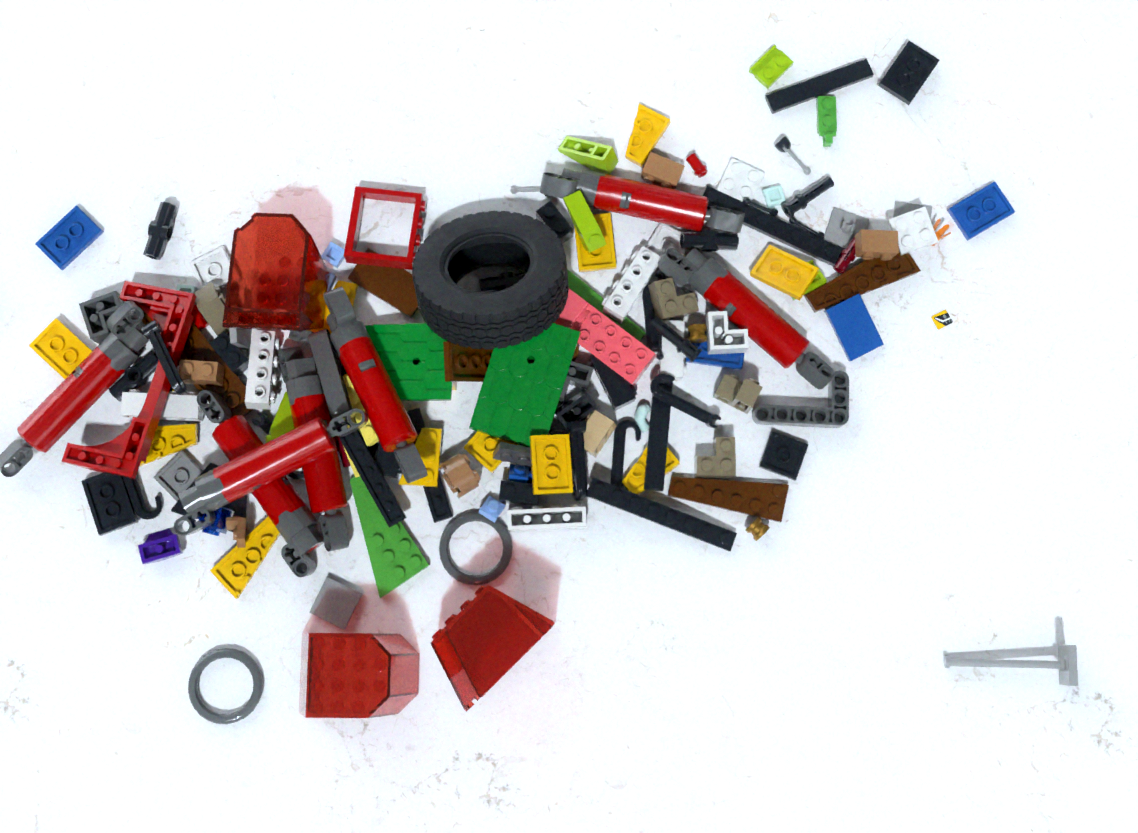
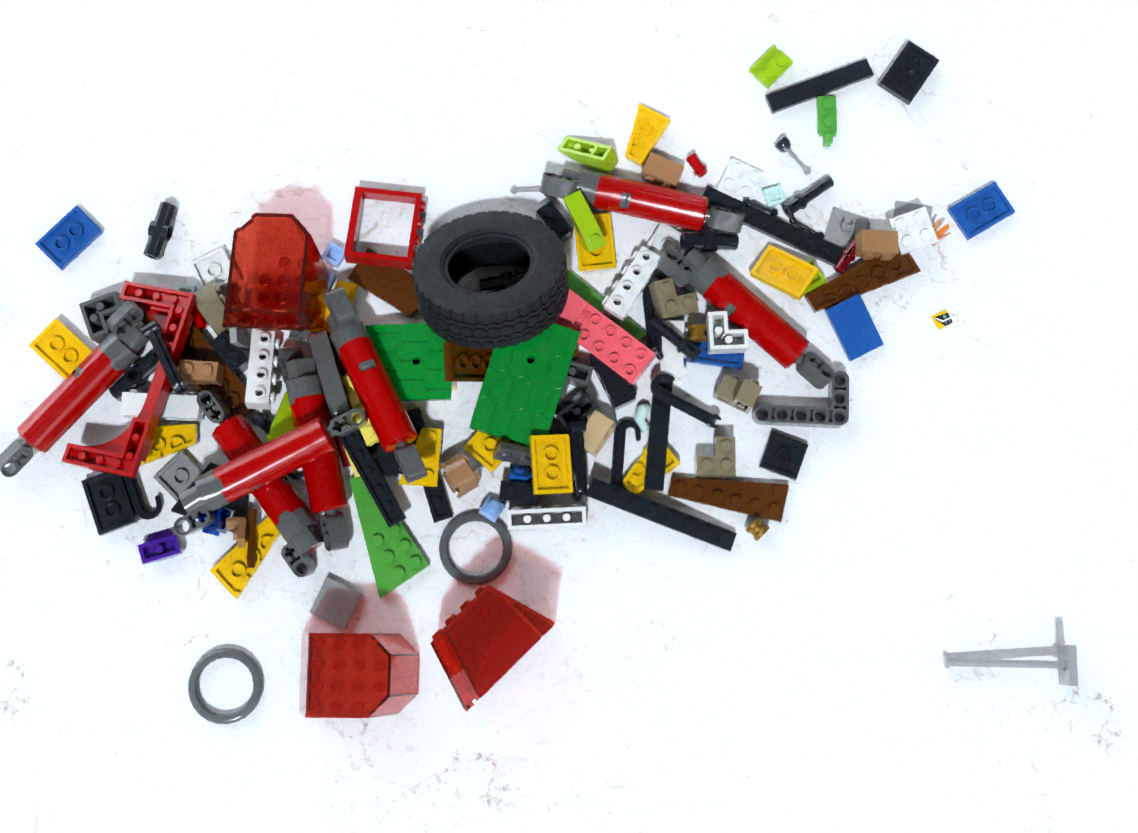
none -> reddish brown bar [247,509,257,568]

